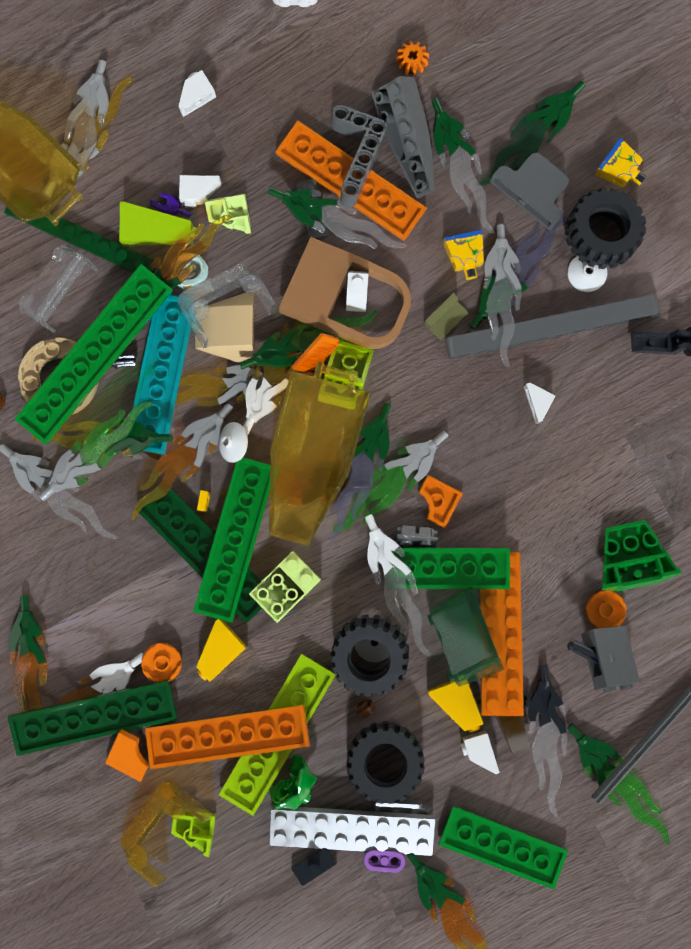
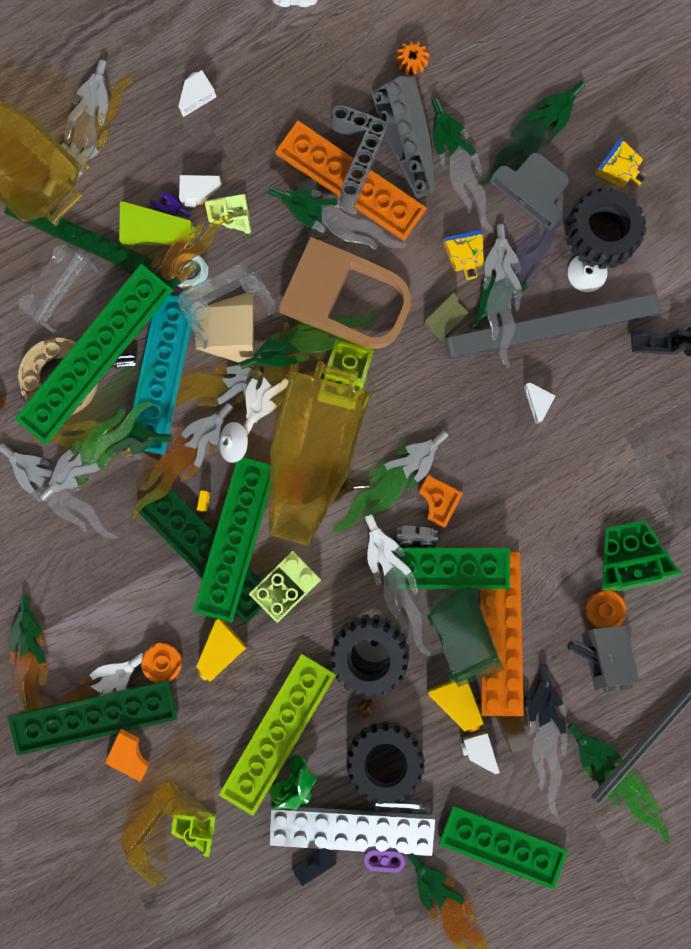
orange plate [145,705,310,769] -> none
orange window [291,333,340,372] -> none
piece [328,403,391,541] -> none
white slope [346,271,369,312] -> none

